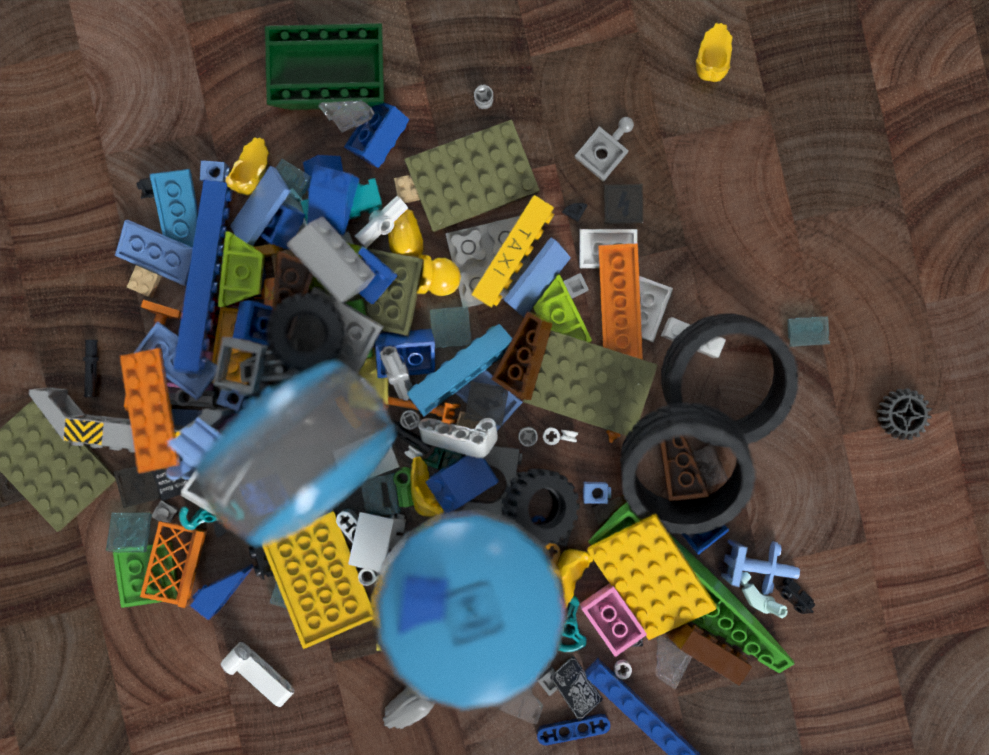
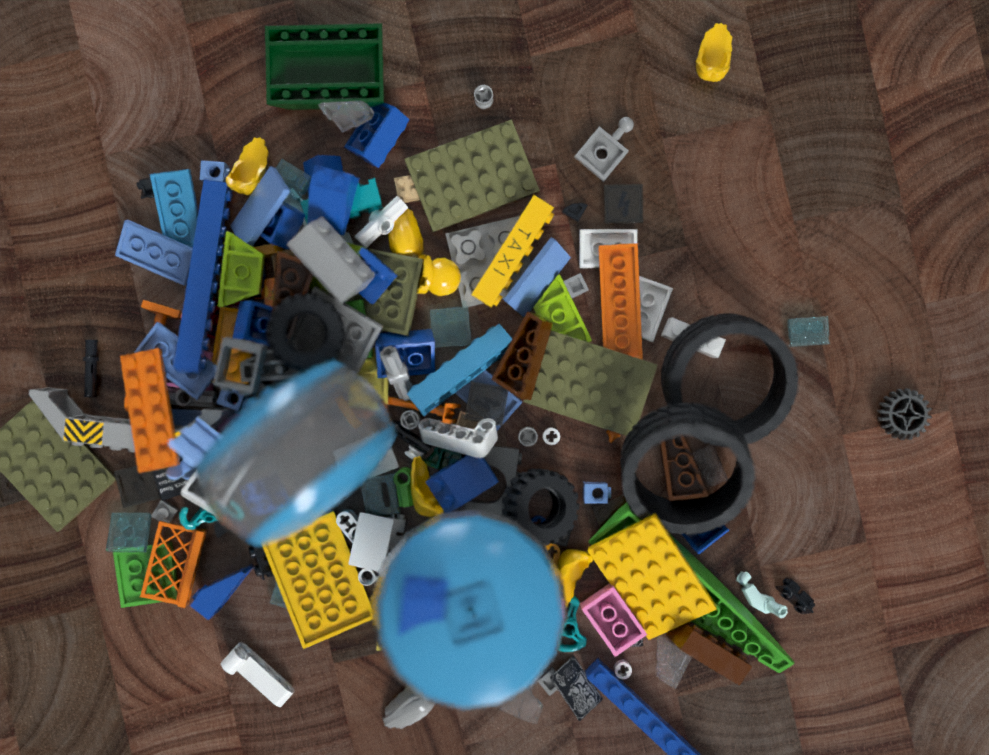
tan piece [127,265,162,298] -> none
blue beam [537,714,610,745] -> none
white bush [560,429,578,442] -> none
light blue piece [721,539,800,595] -> none

